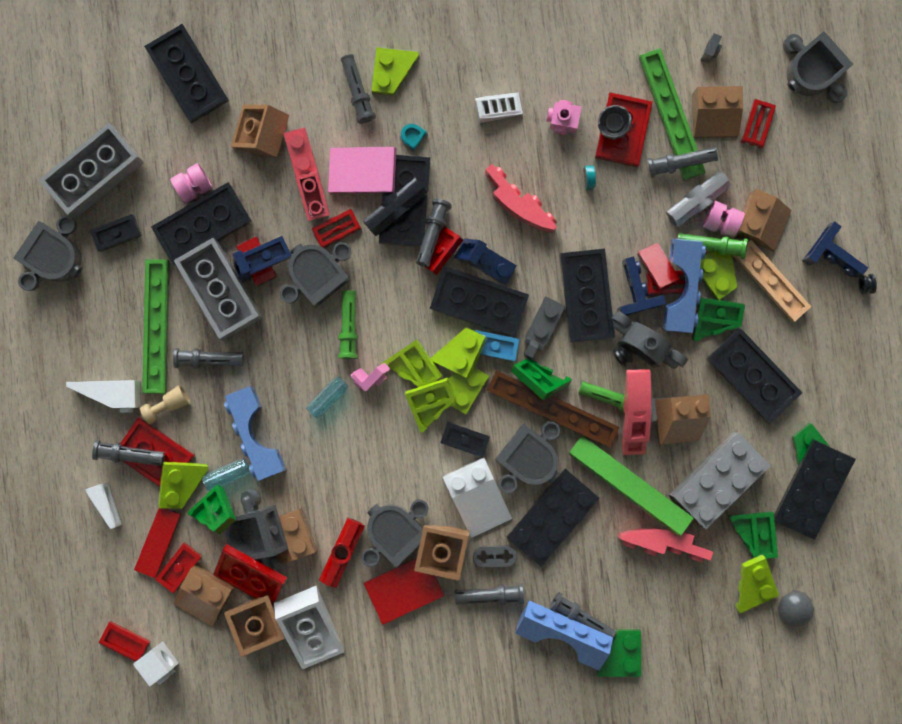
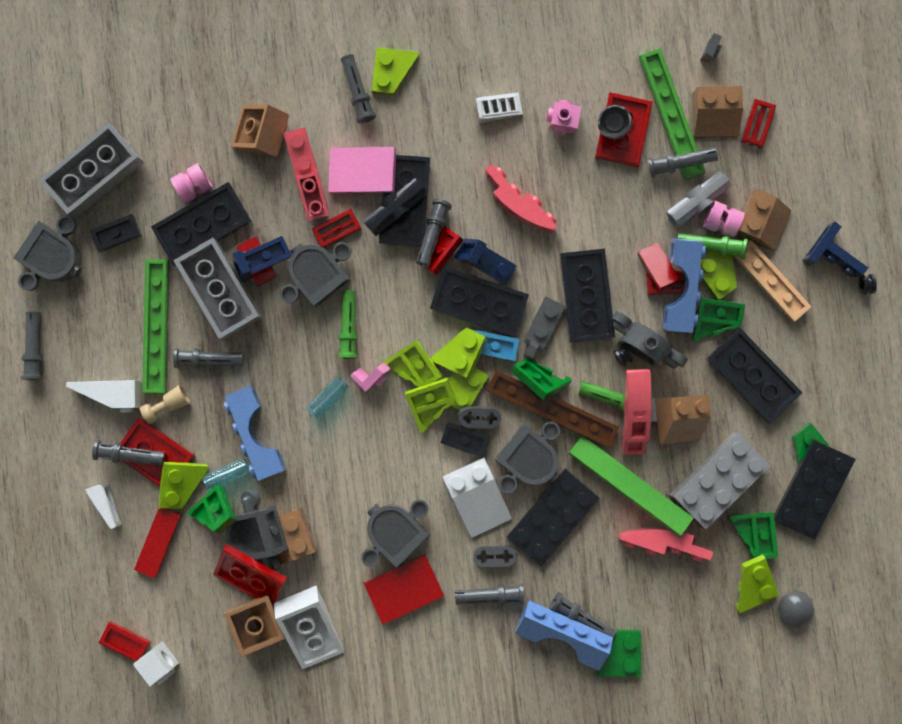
black plate [144,24,229,124] -> none
red plate [155,542,202,593] -> none
medium nougat slope [174,564,236,627] -> none
red piece [319,517,366,588] -> none
teal tile [401,124,427,151] -> none
medium nougat slope [414,525,470,581] -> none
teal tile [583,165,596,190] -> none
dark blue bracket [617,256,666,316] -> none
dark grey piece [783,31,853,103] -> none
none -> dark grey pin [21,311,43,380]
none -> dark grey beam [457,406,501,429]

